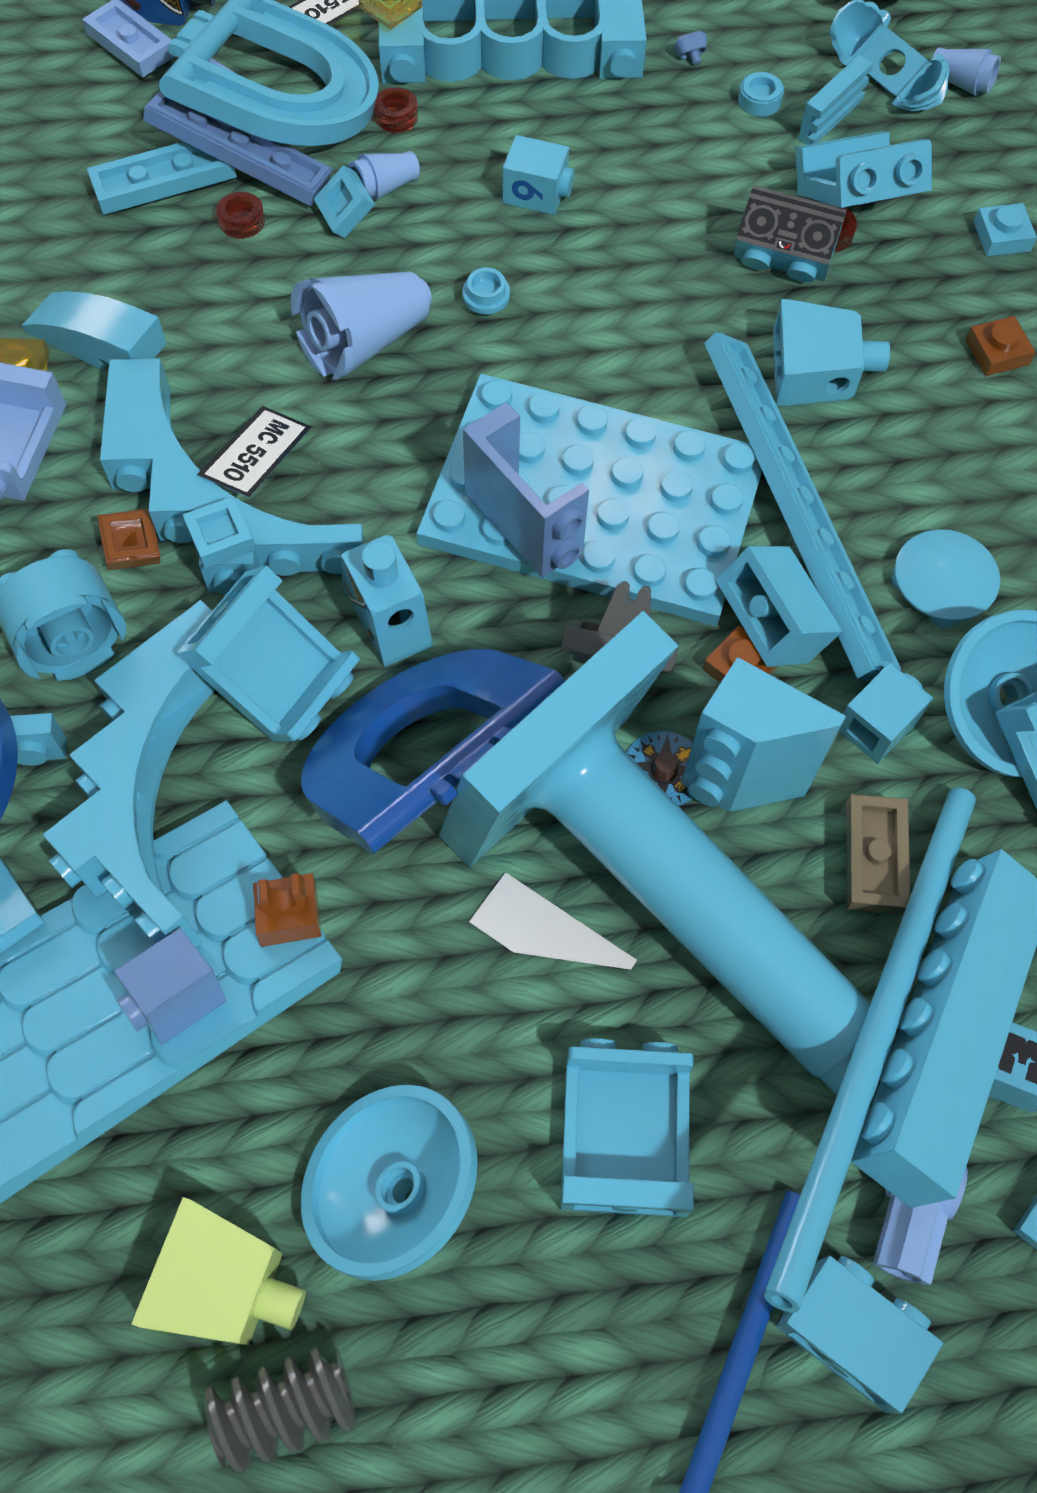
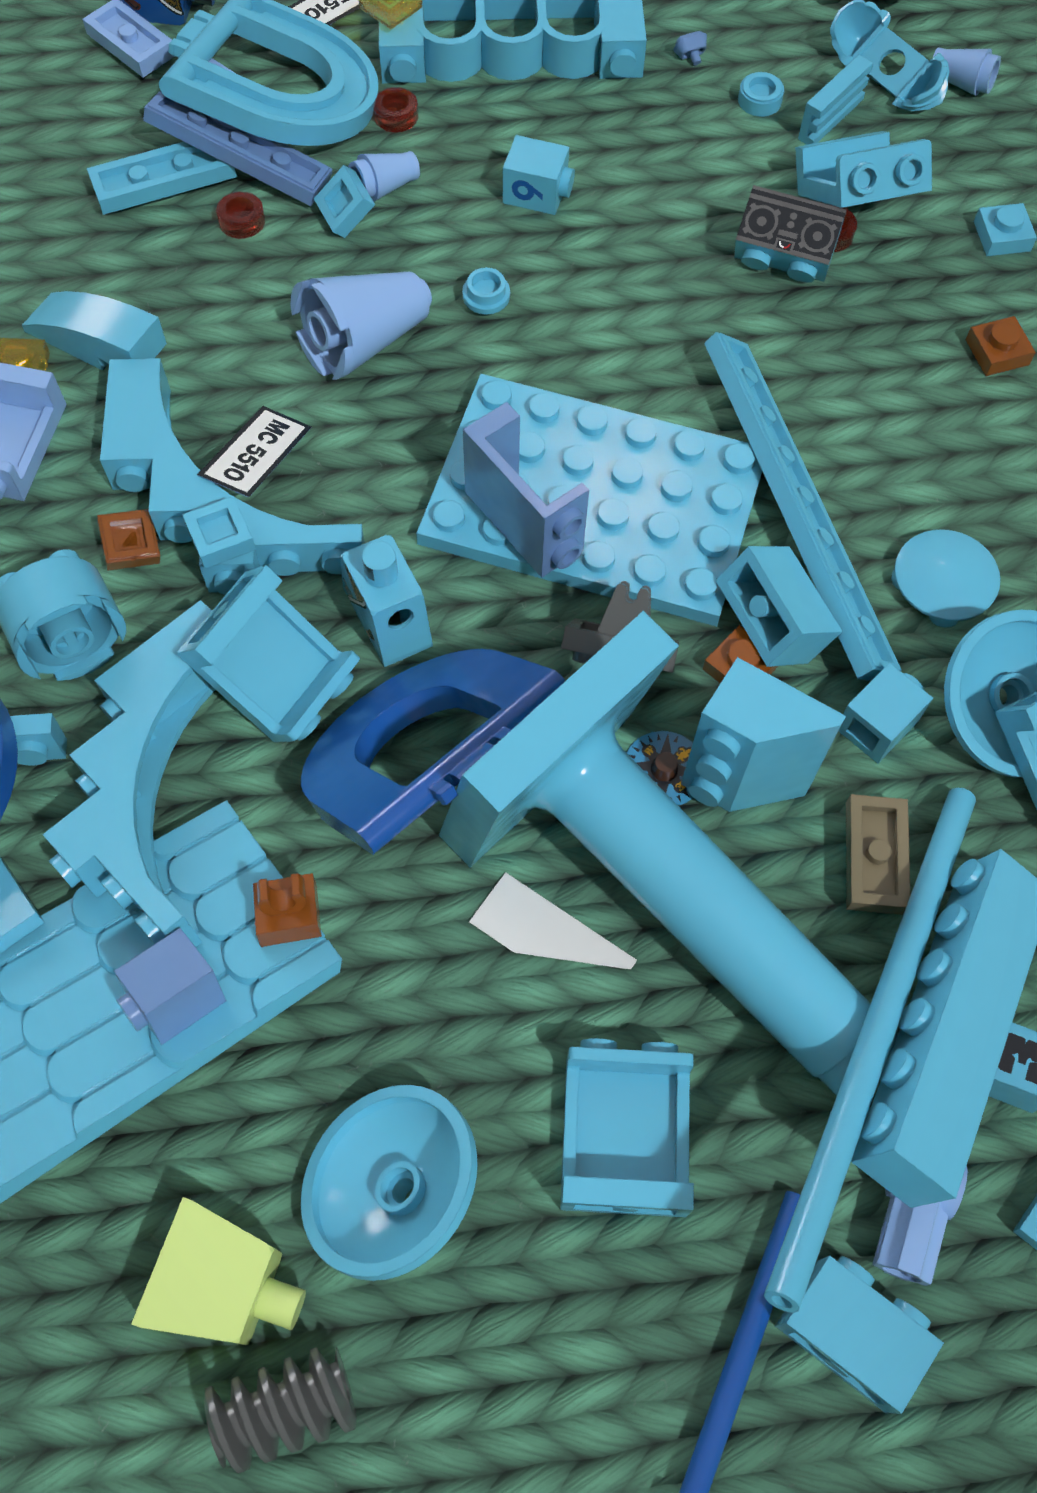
medium azure torso [773,299,890,406] -> none

